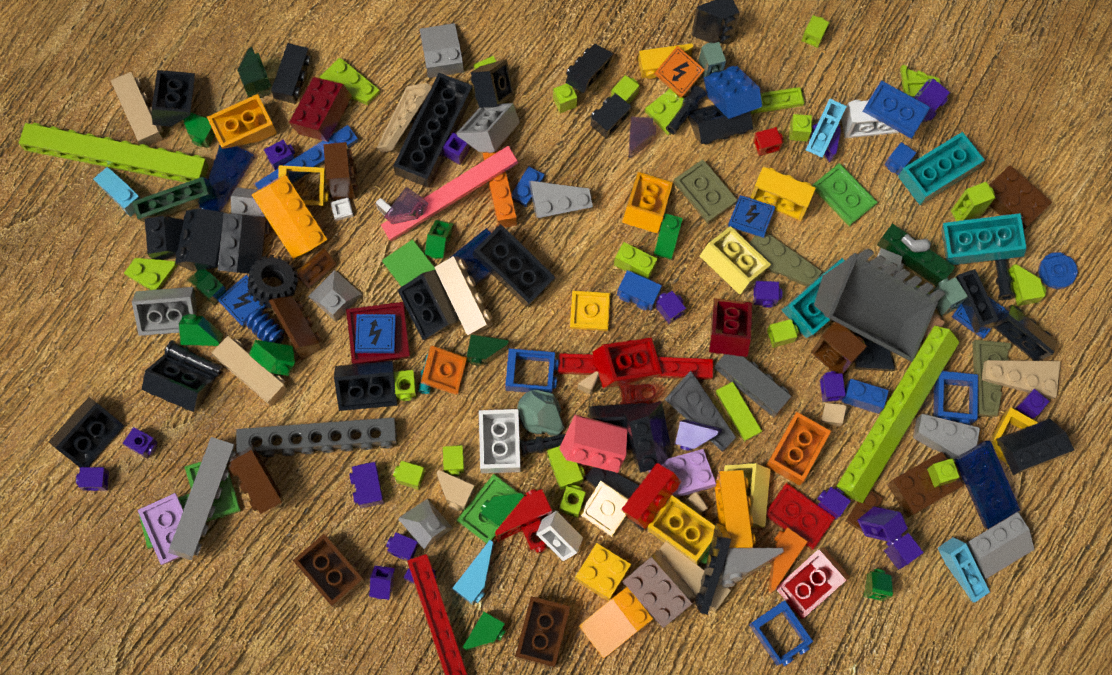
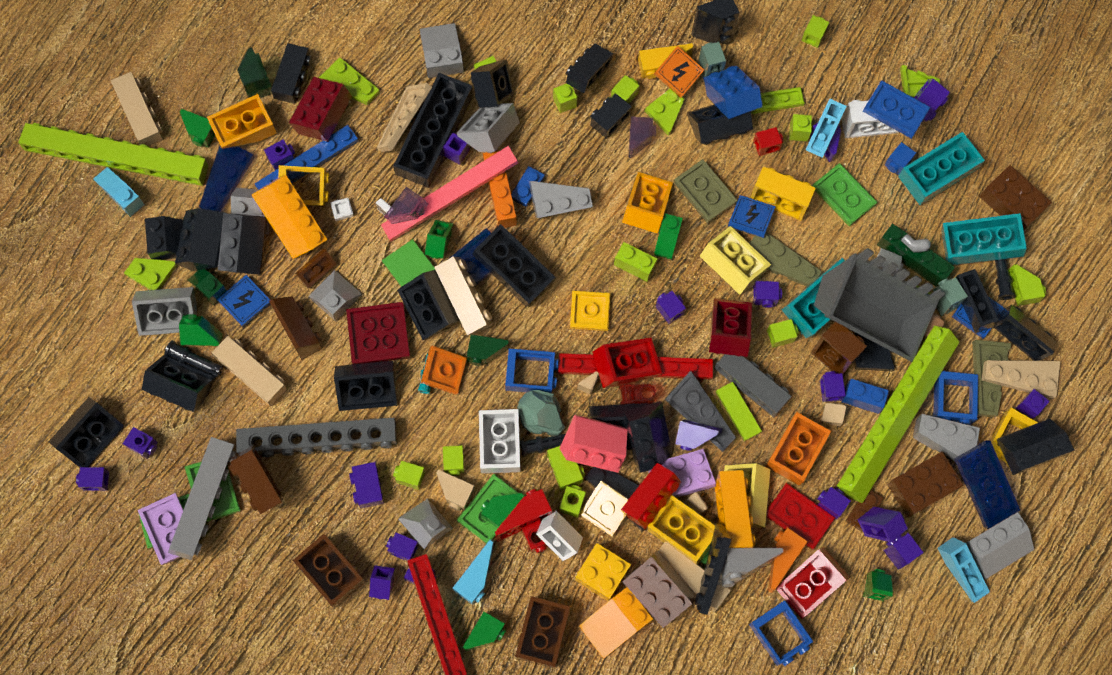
dark green brick [132,177,215,222] -> none
black slope [152,70,195,127] -> none
blue piece [243,308,285,344] -> none
black tyre [247,255,298,308] -> none
green slope [249,339,295,376] -> none
reddish brown brick [323,142,359,201] -> none
blue tile [355,314,396,353] -> none
lime brick [394,370,416,401] -> none
blue brick [617,270,662,311] -> none
black pin [666,86,706,135] -> none
lime brick [928,459,959,488] -> none
lime brick [951,181,995,221] -> none
blue tile [1038,252,1078,289] -> none

